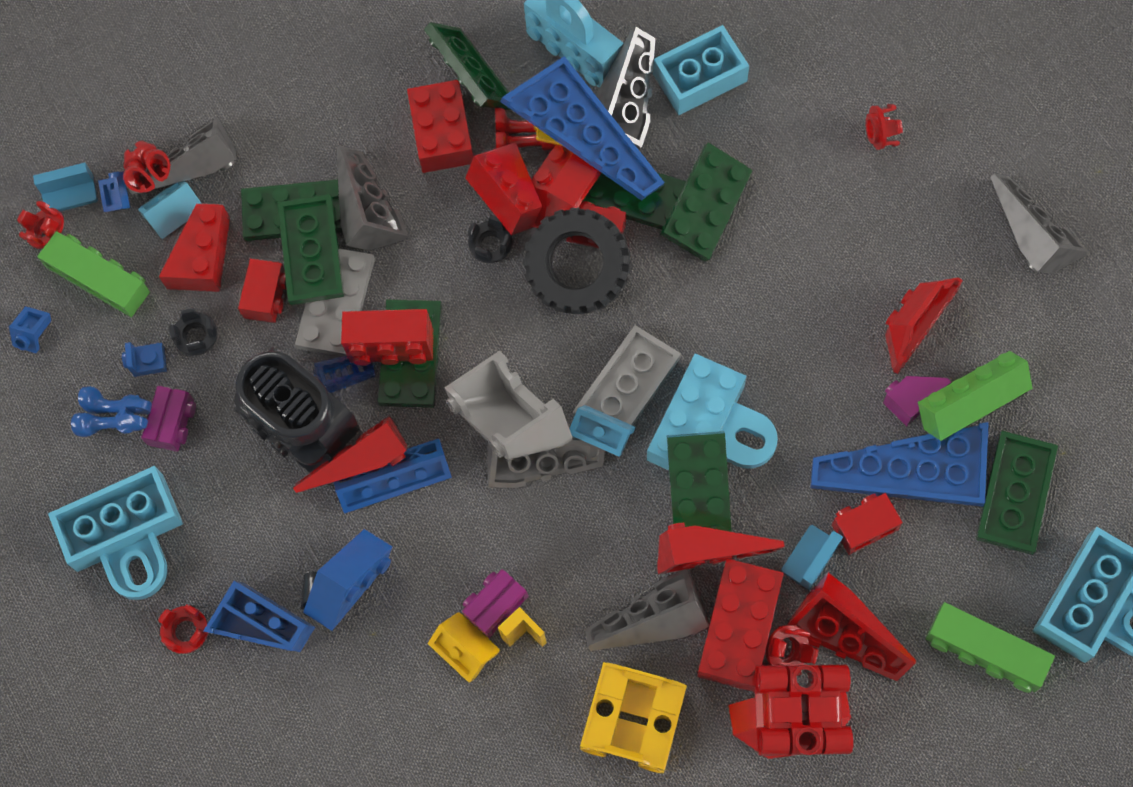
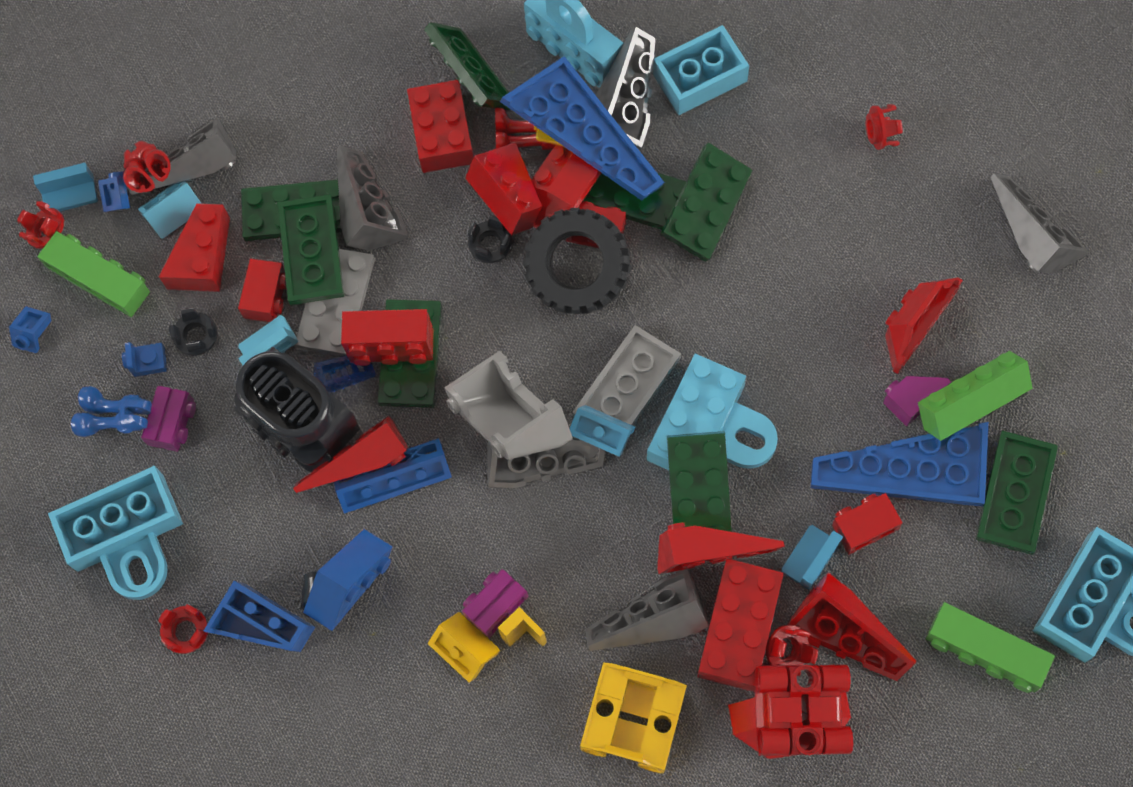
none -> medium azure panel [238,315,299,366]

